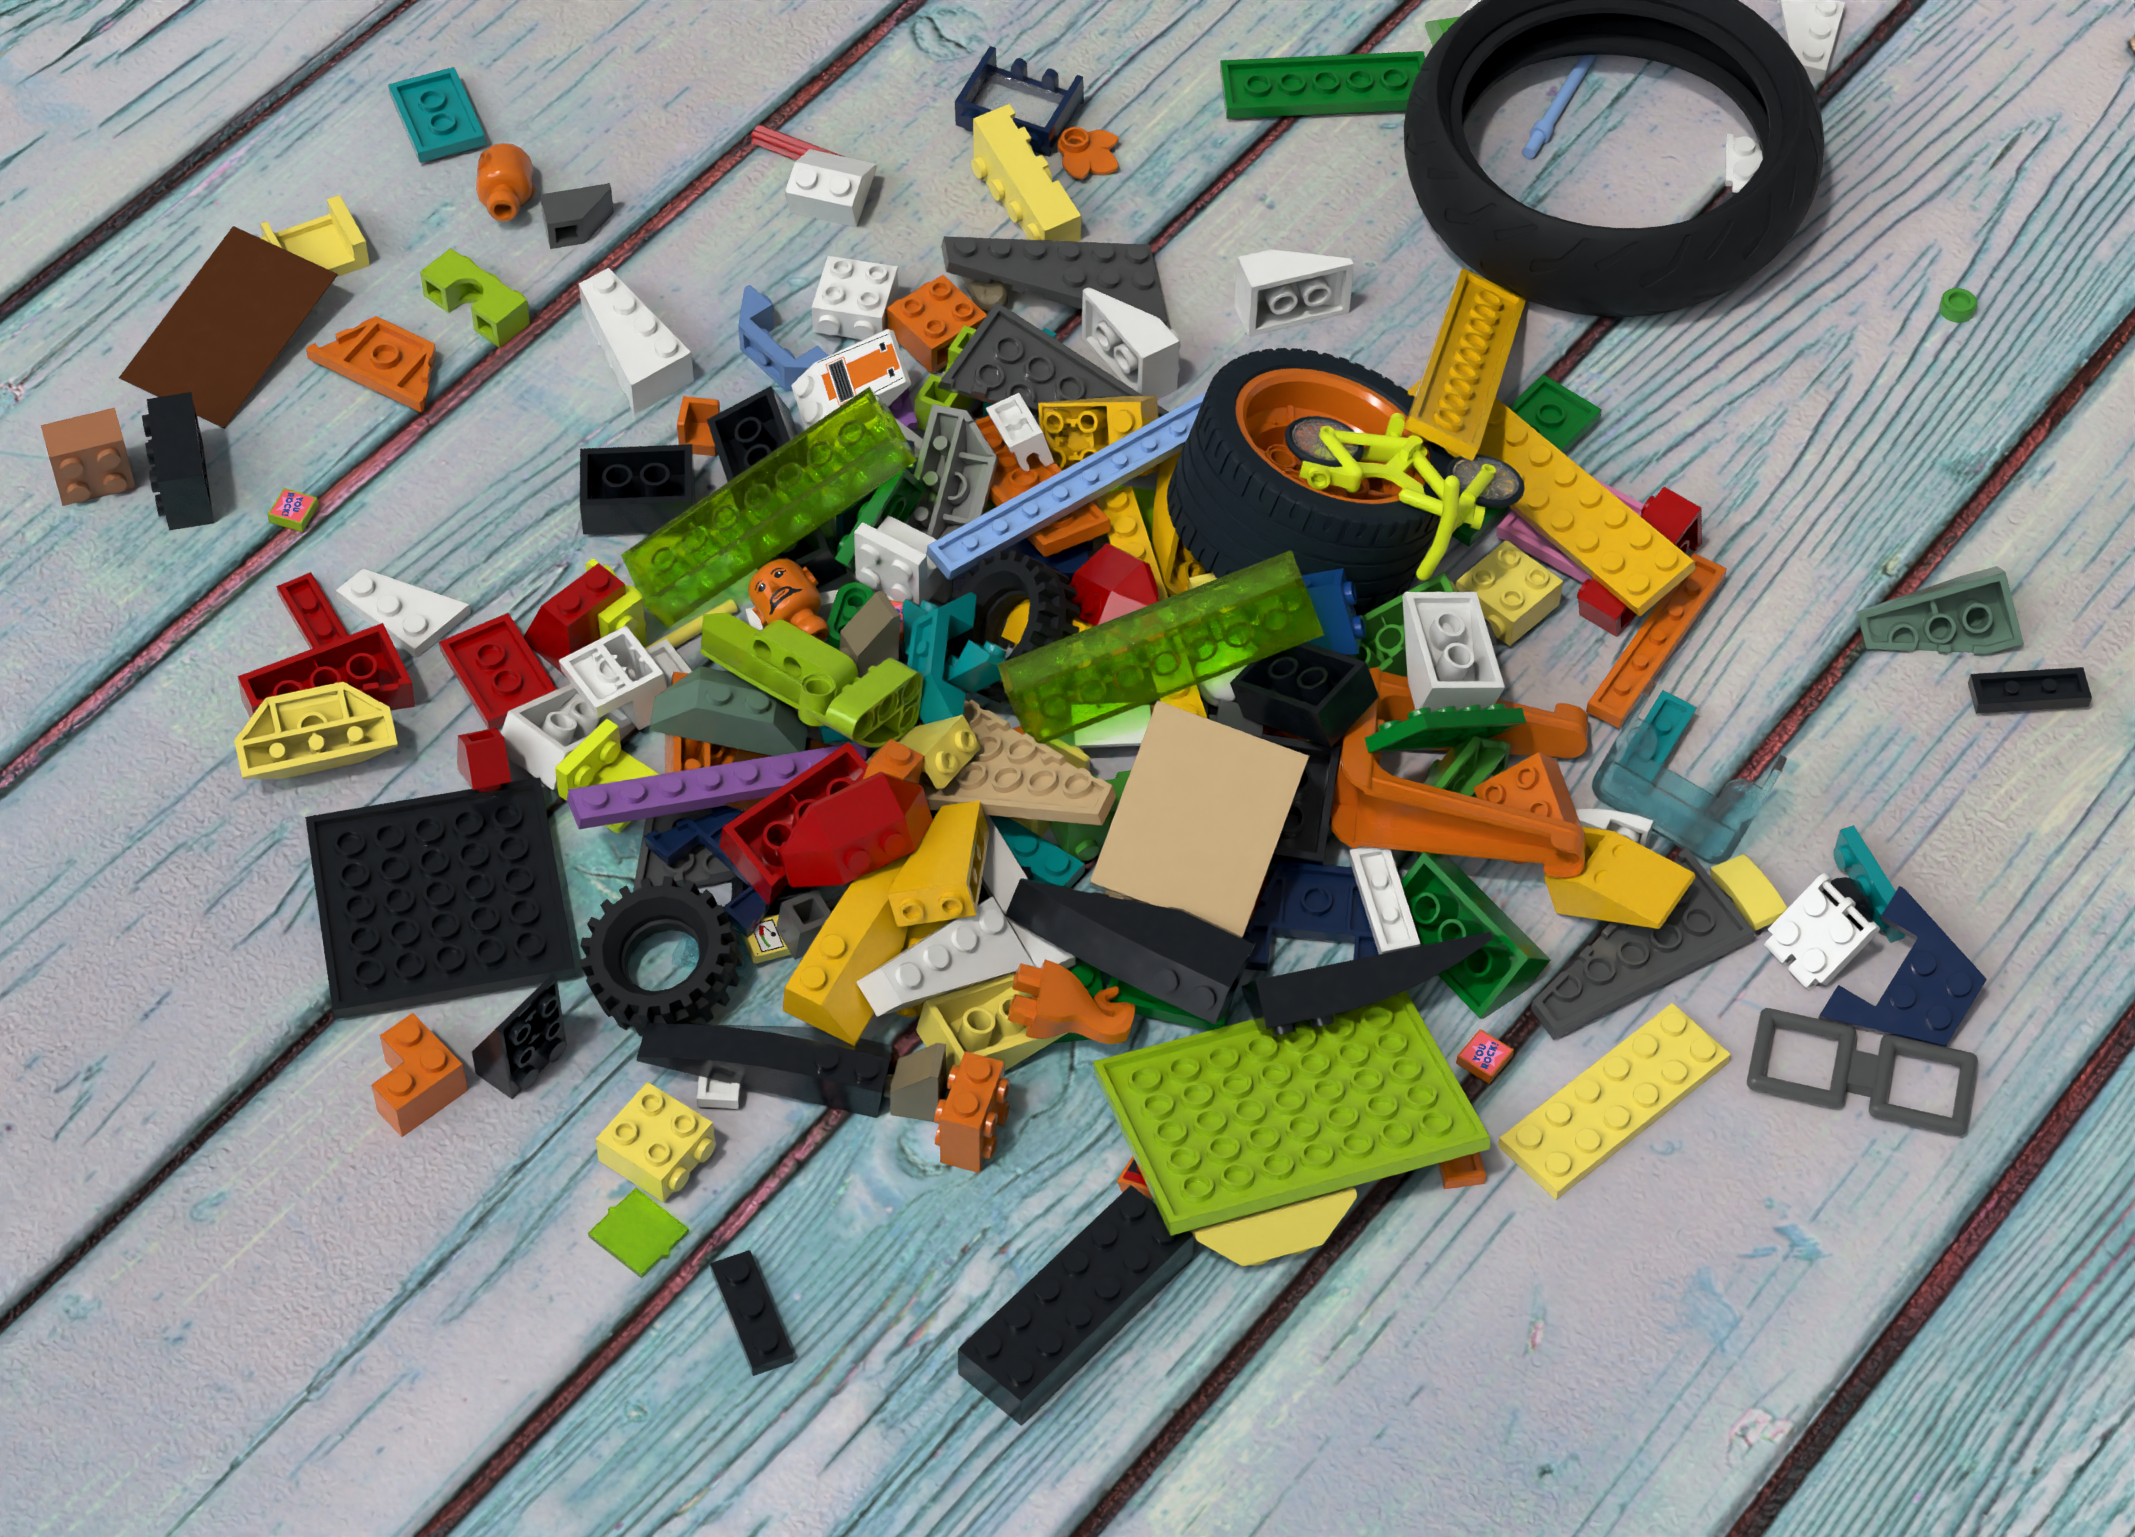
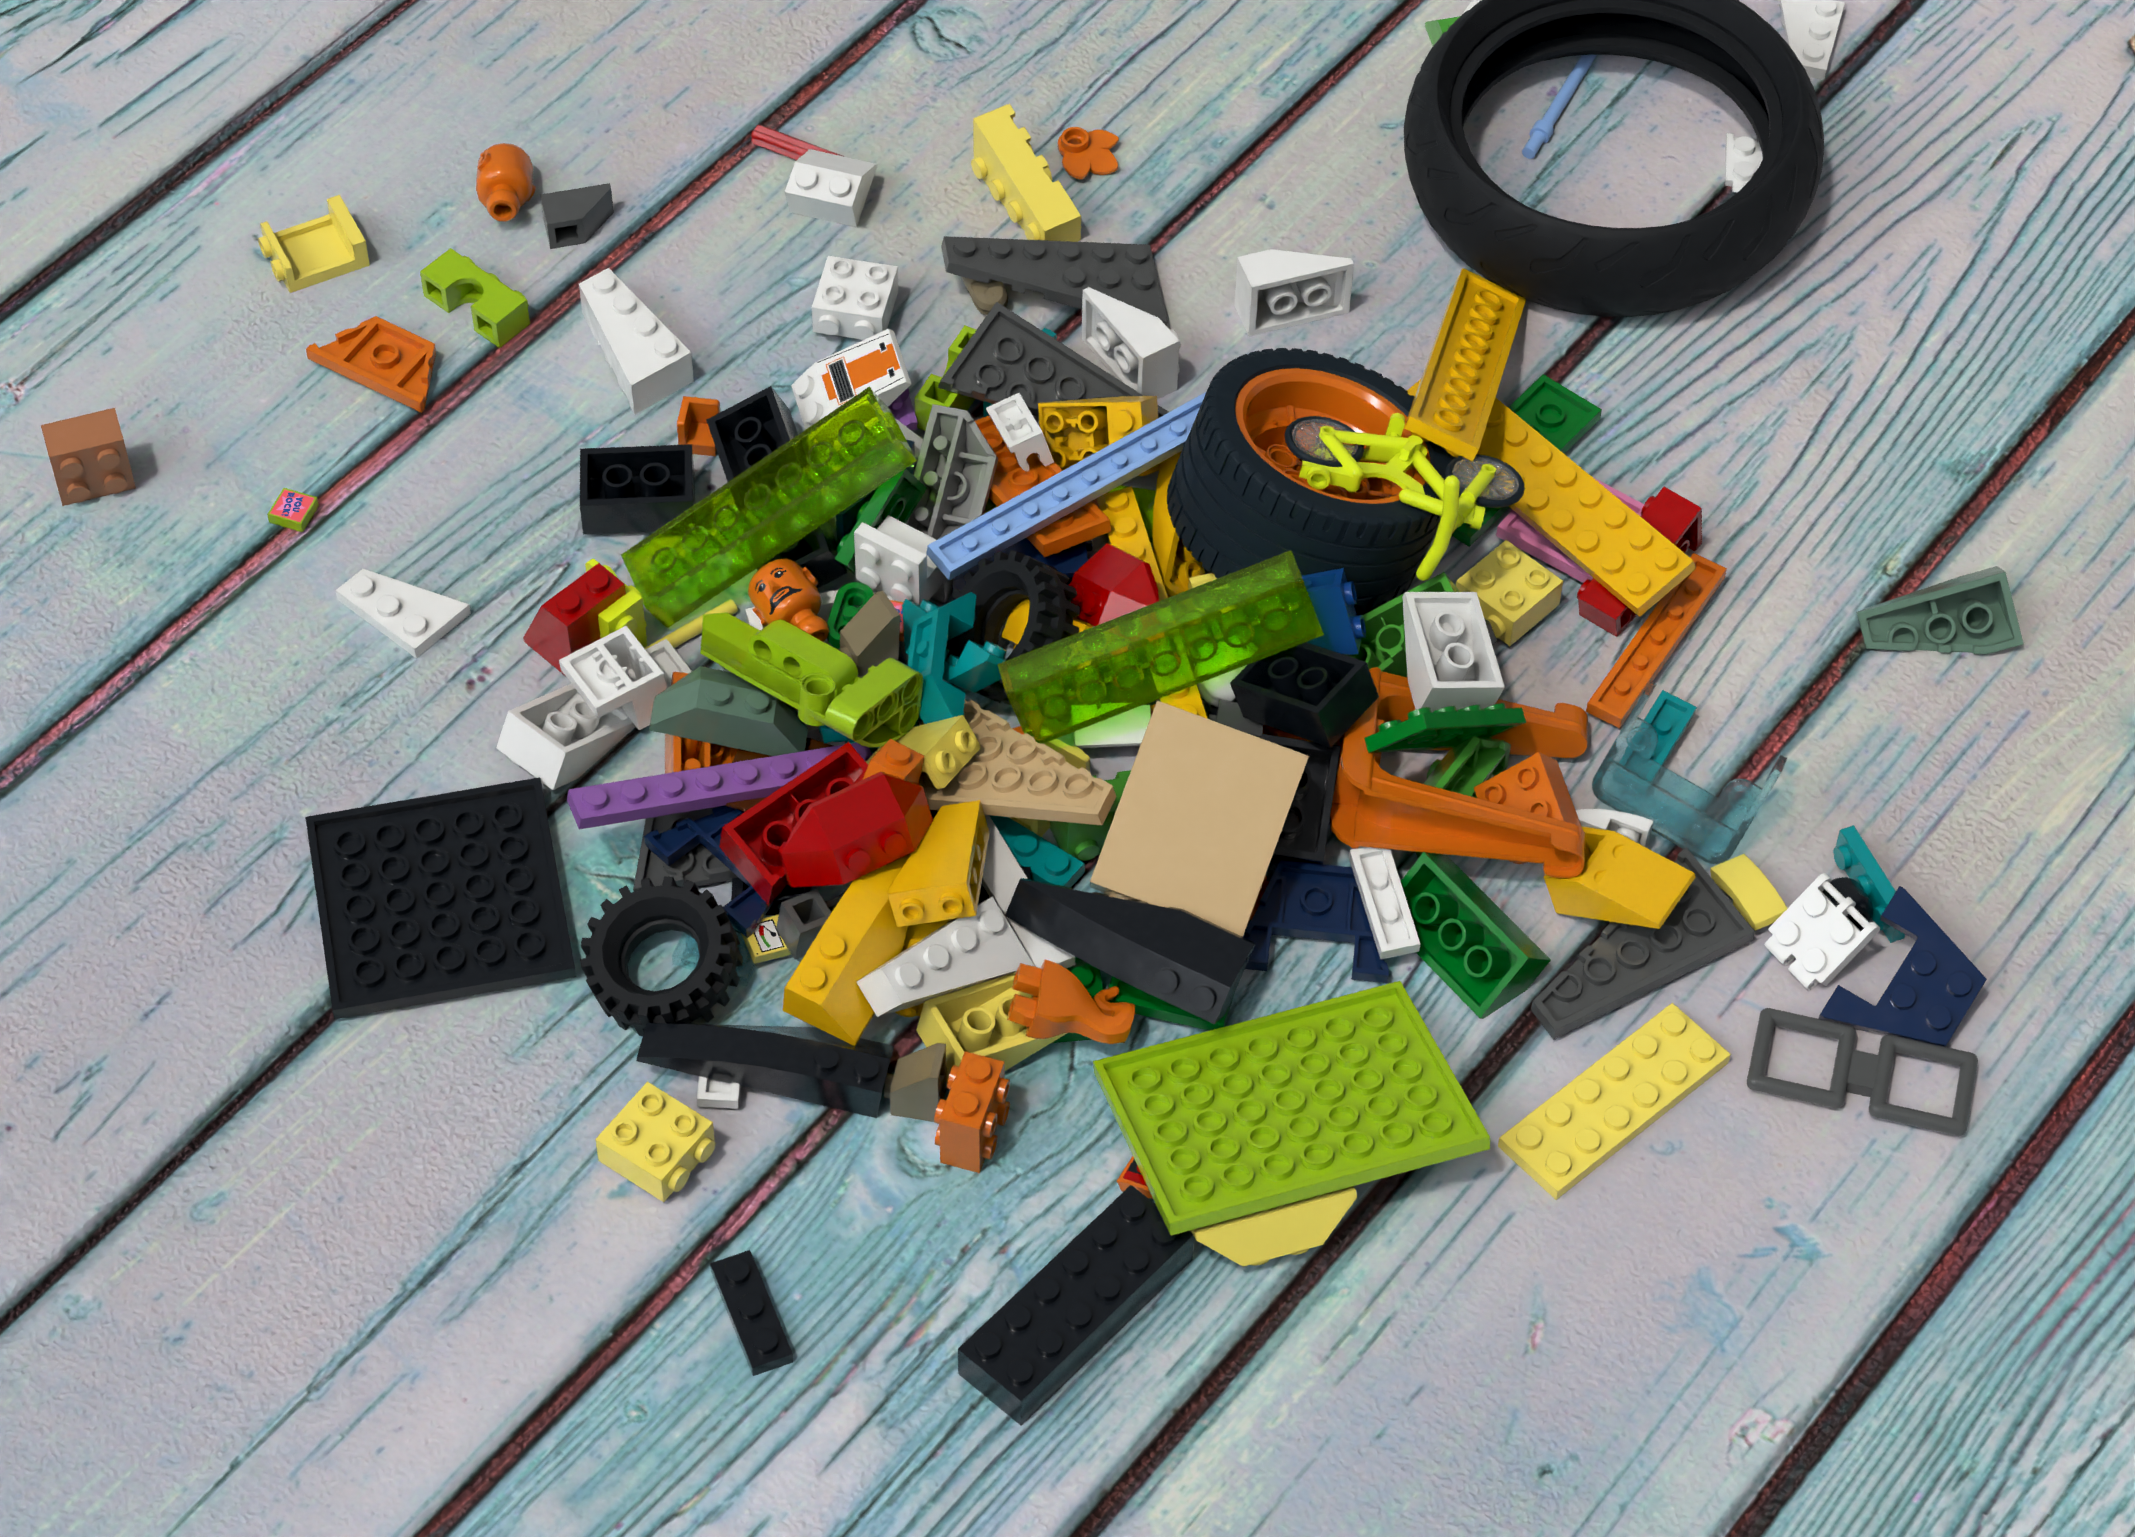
reddish brown piece [119,226,338,429] -> none
black brick [142,392,214,531] -> none
light yellow wedge [234,682,398,779] -> none
red wedge [237,623,415,718] -> none
red tile [276,572,349,649] -> none
orange brick [371,1013,468,1137] -> none
teal plate [388,67,486,163] -> none
red plate [439,613,556,729] -> none
red slope [457,728,511,792] -> none
black slope [472,975,567,1099] -> none
neon yellow bracket [555,718,660,833] -> none
clear neon green piece [588,1188,690,1278] -> none
medium blue slope [738,285,830,391] -> none
orange brick [887,275,987,374] -> none
dark blue window [955,46,1084,157] -> none
green plate [1220,51,1425,119] -> none
black wedge [1241,932,1493,1036] -> none
orange tile [1438,1152,1486,1189] -> none
tile [1456,1029,1514,1084] -> none
bright green tile [1939,288,1977,323] -> none
black plate [1968,667,2092,714] -> none

